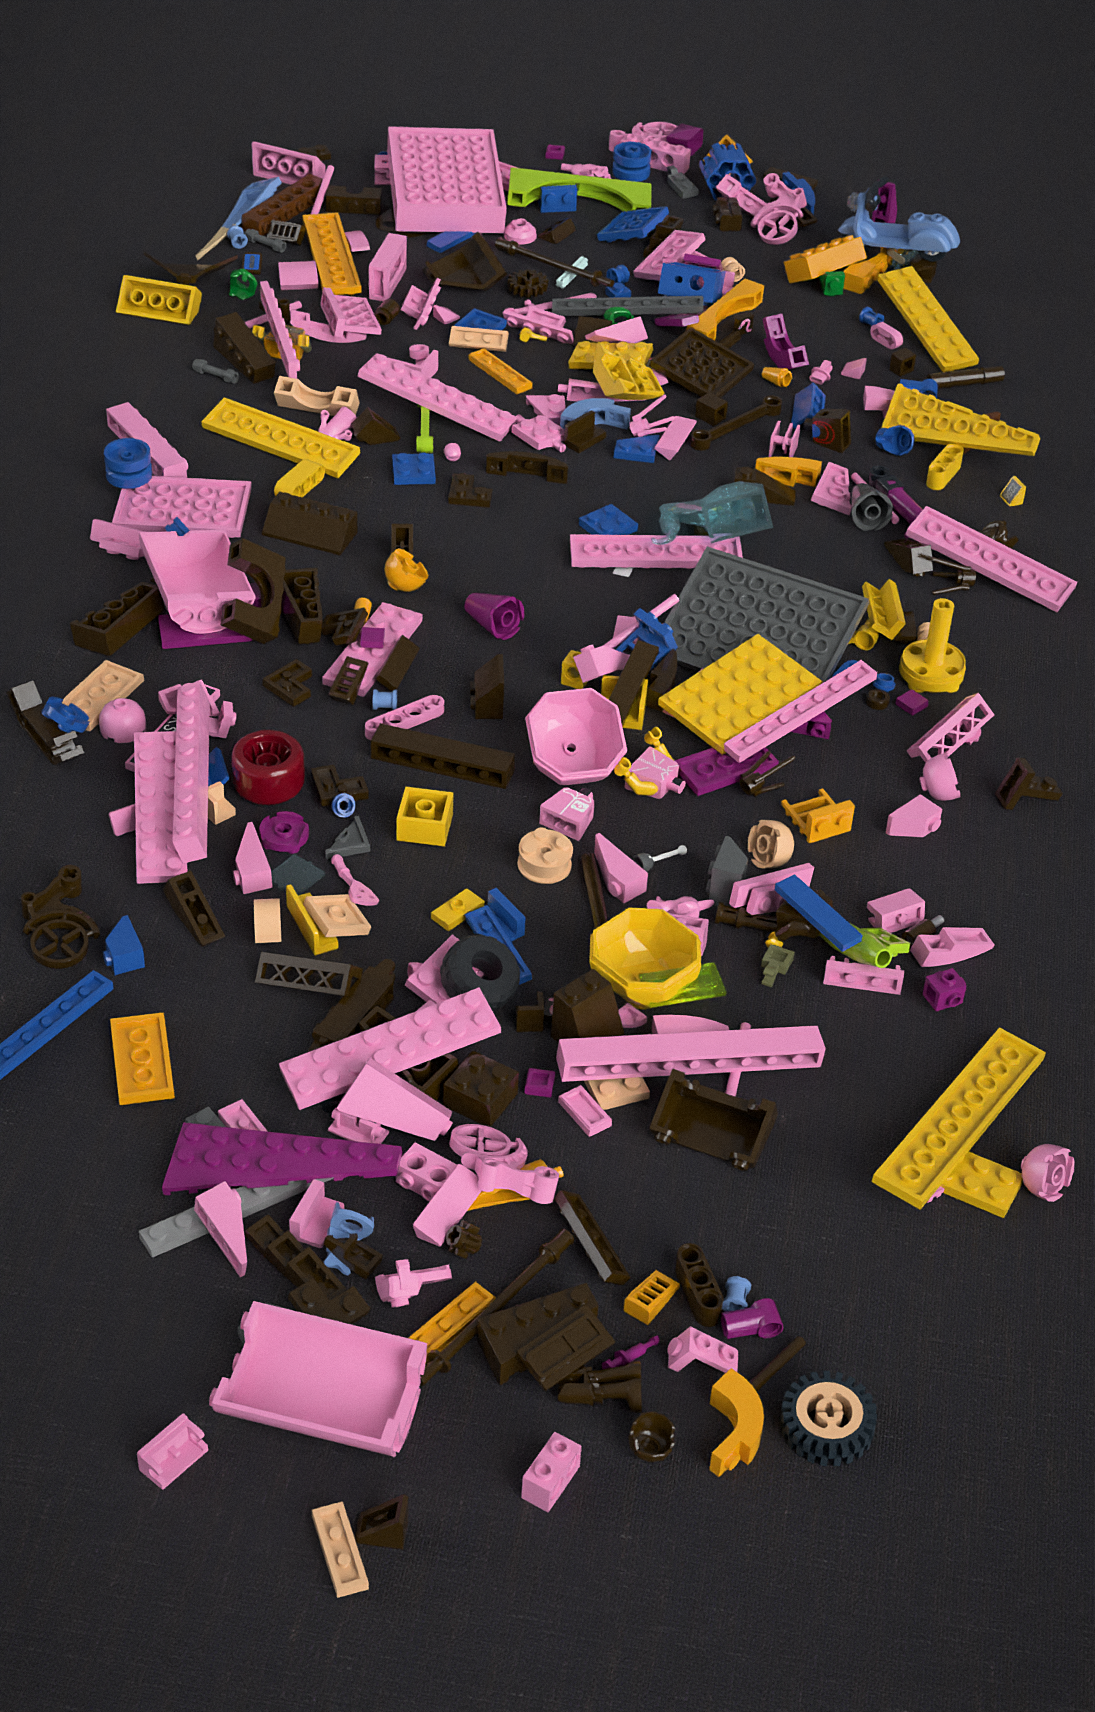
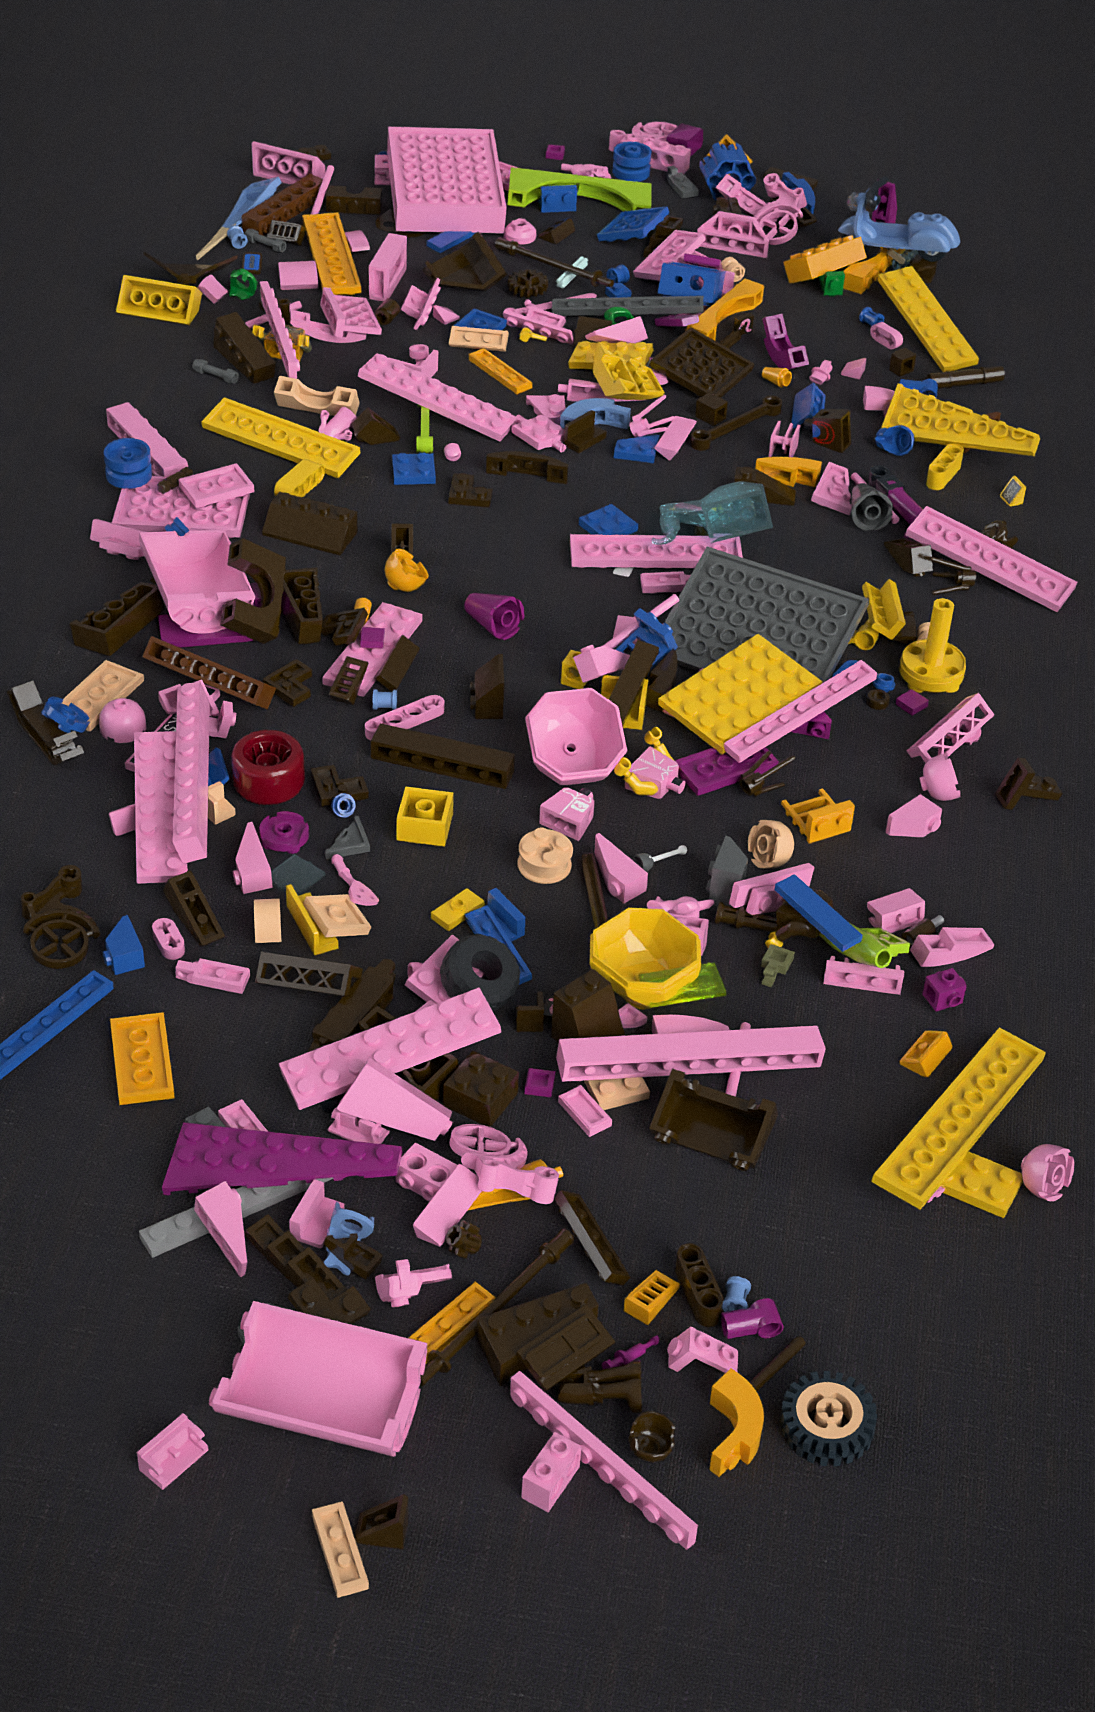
none -> reddish brown brick [143,636,276,709]
none -> bright pink beam [152,918,185,960]
none -> dark brown axle [157,467,193,494]
none -> bright pink hinge [175,958,250,994]
none -> bright pink plate [179,463,254,508]
none -> bright pink tile [197,274,228,304]
none -> bright pink plate [510,1371,698,1550]
none -> bright pink hinge [640,571,691,594]
none -> bright pink wedge [697,211,769,258]
none -> light orange slope [899,1031,952,1077]

